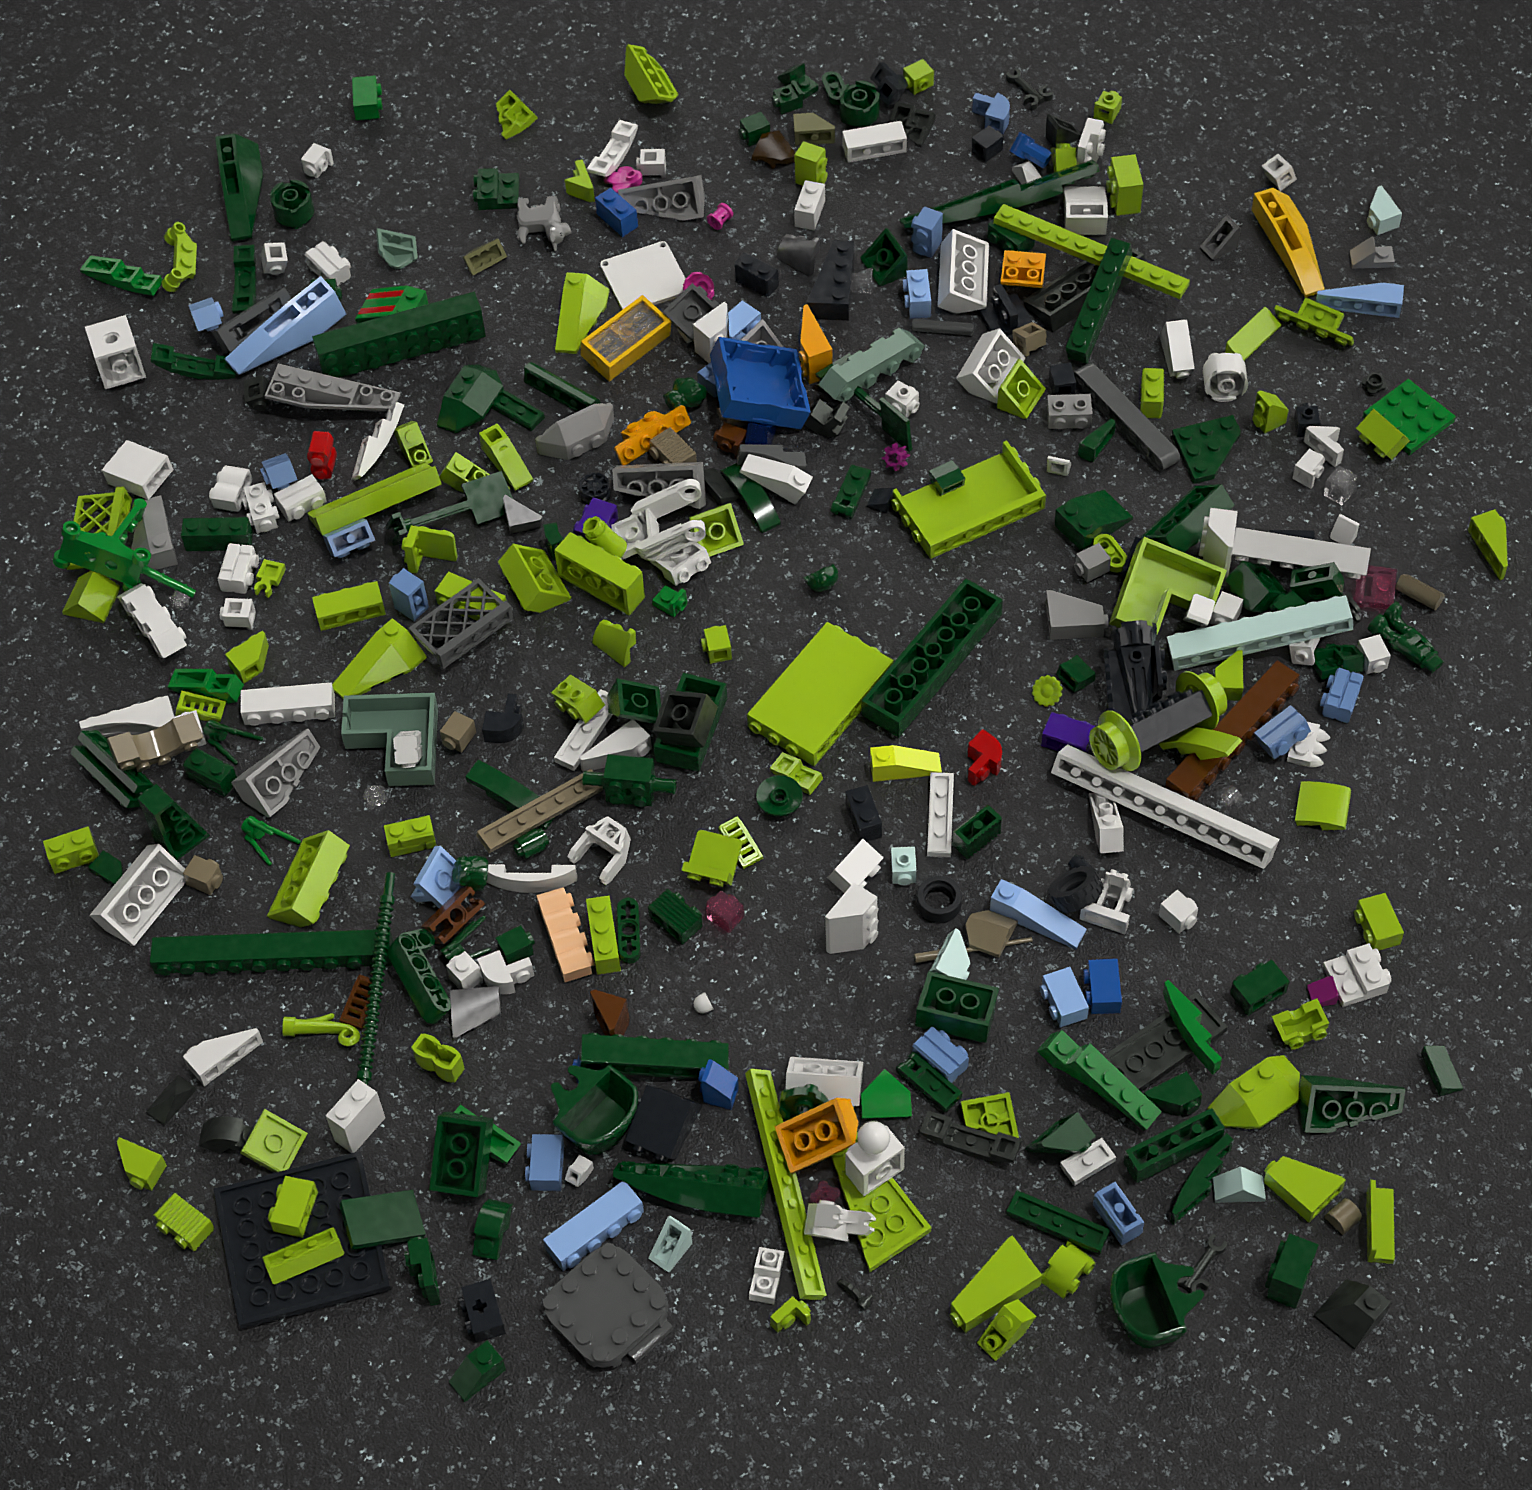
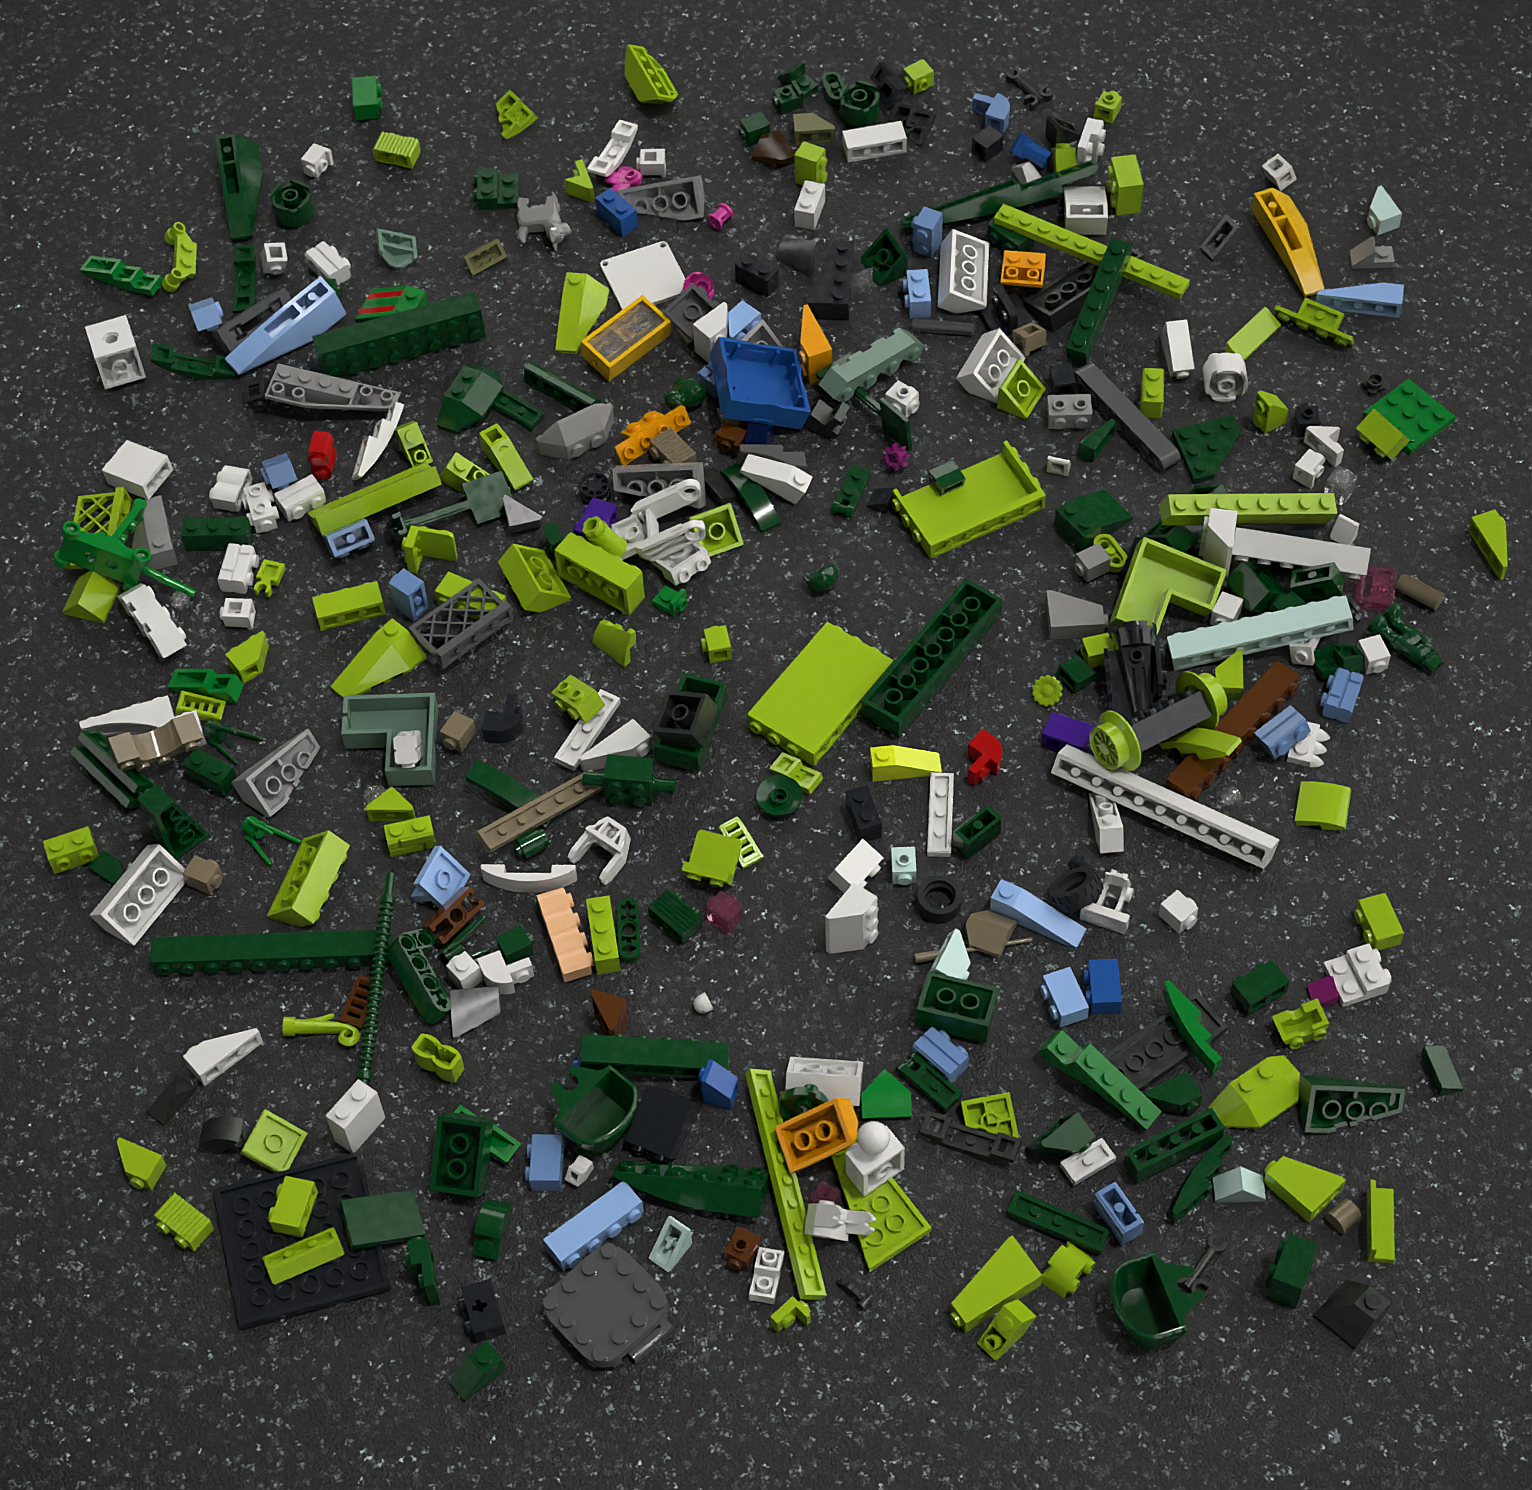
white brick [241,683,335,726] -> none
dark green hair [452,856,488,891] -> none
dark green slope [607,679,661,724] -> none
white slope [1183,594,1215,627] -> none
none -> lime slope [366,786,416,822]
none -> lime brick [373,132,421,169]
none -> reddish brown brick [724,1226,762,1272]
none -> lime brick [1081,633,1115,668]
none -> lime brick [1159,493,1337,525]

